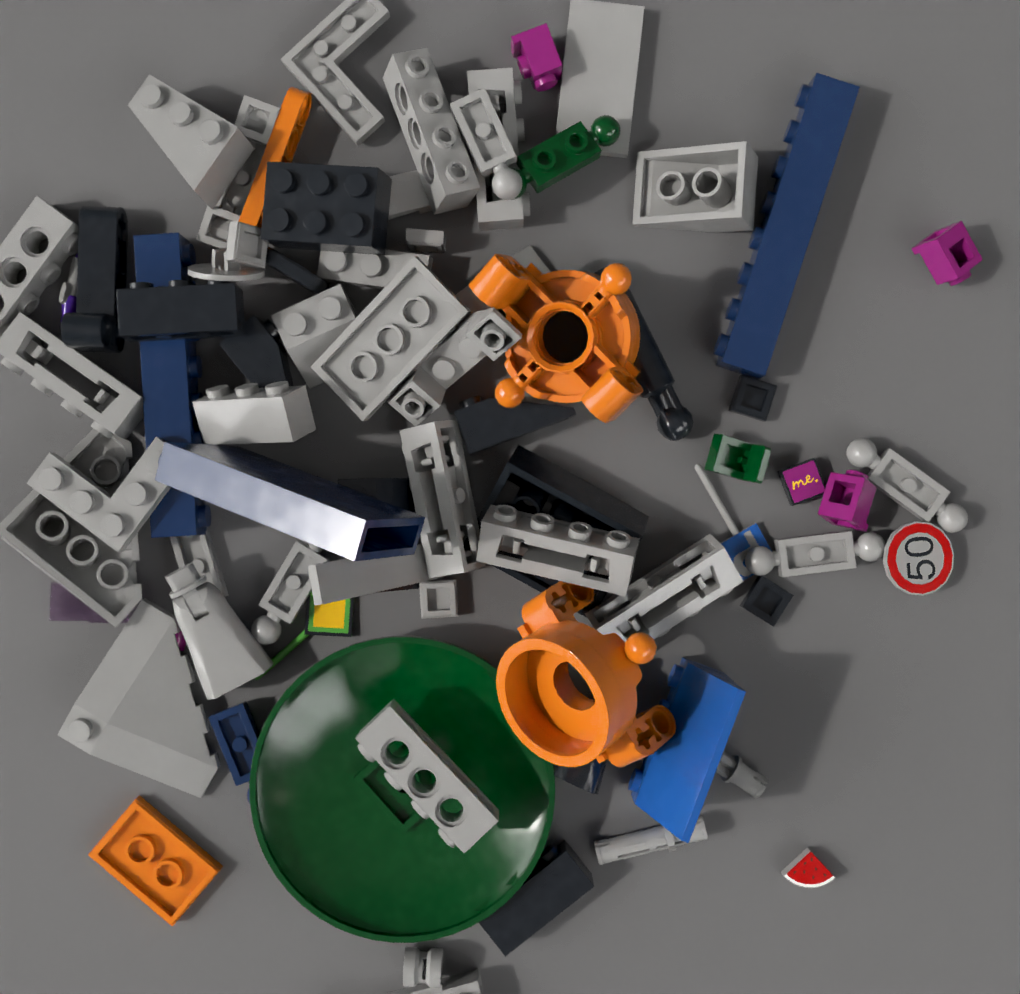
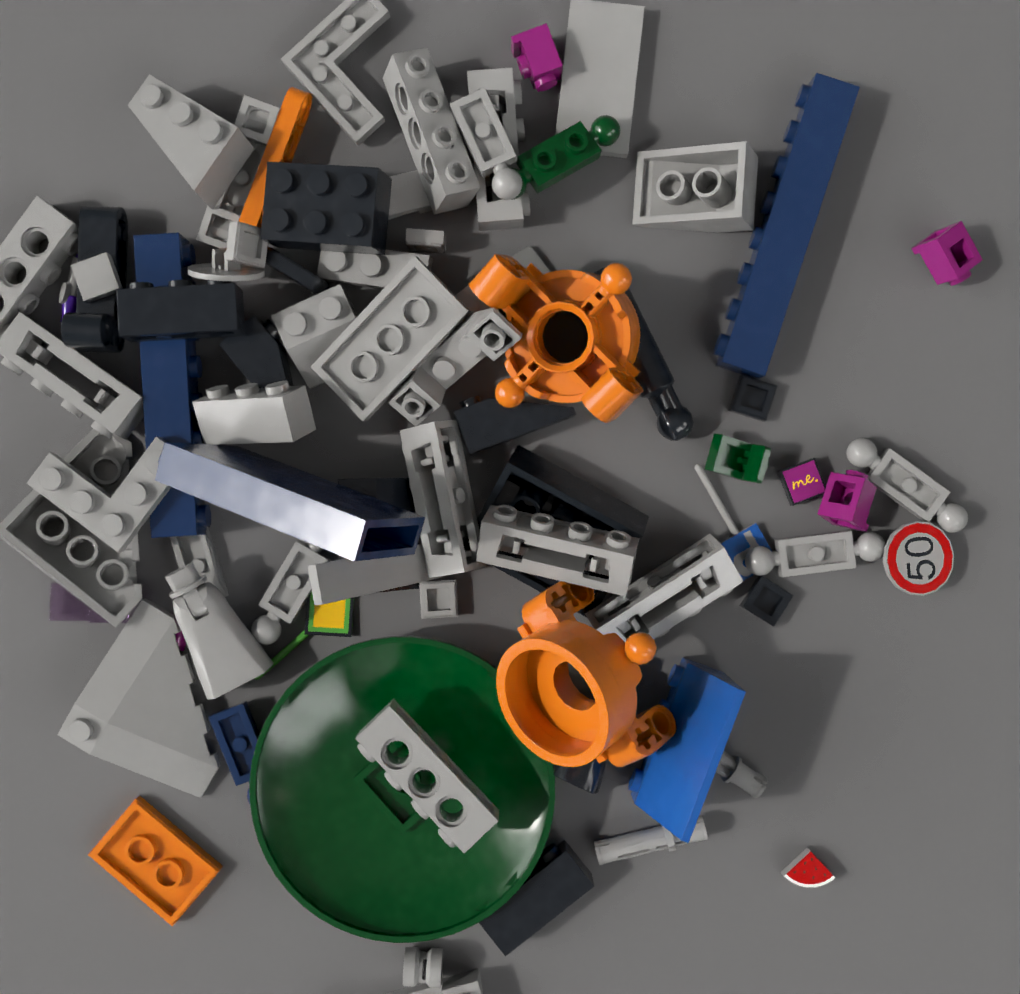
none -> light grey tile [70,252,123,303]

